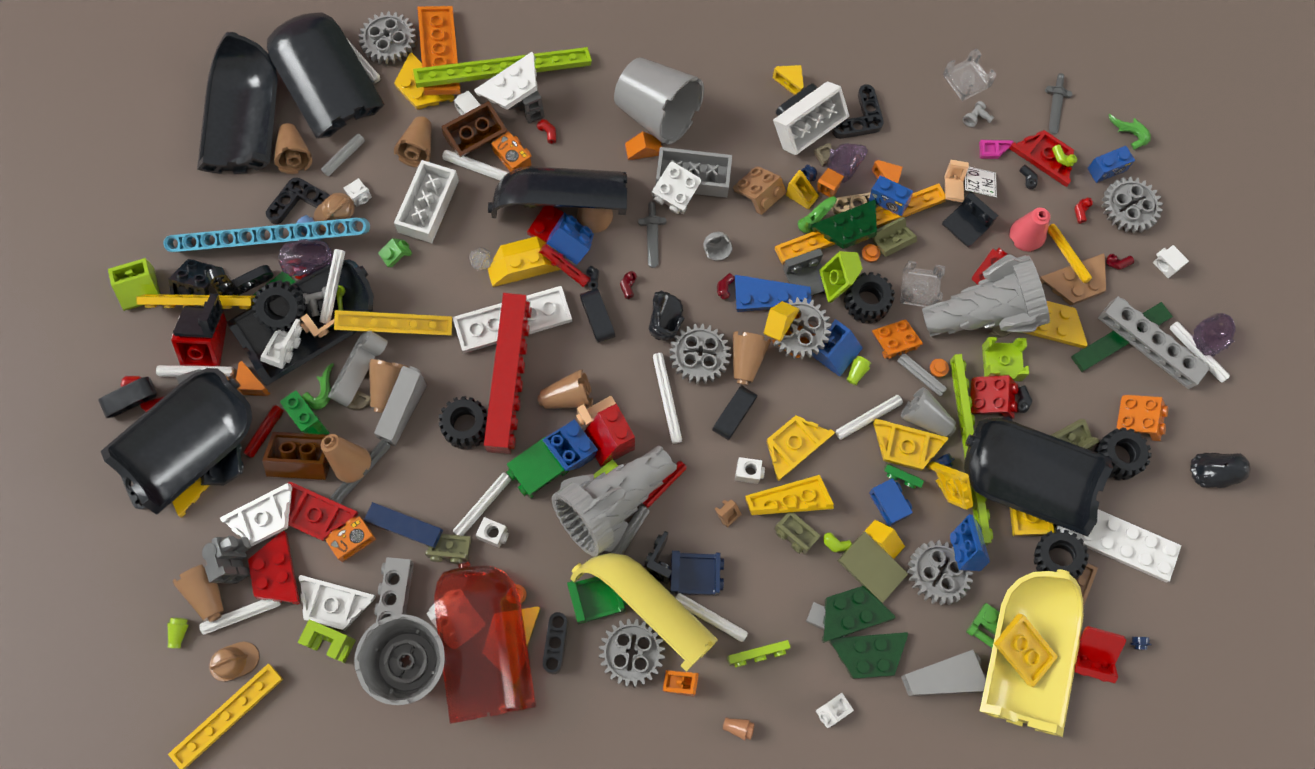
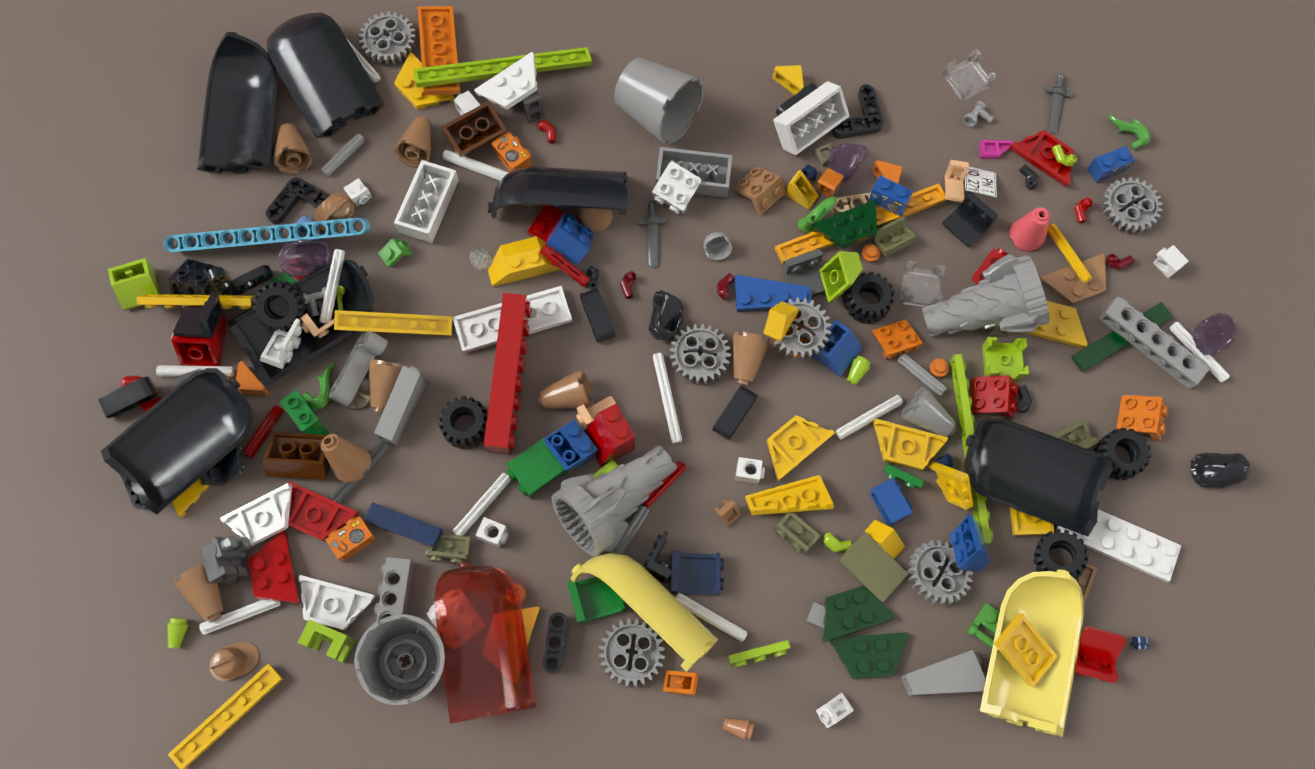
orange slope [625,131,662,160] -> none

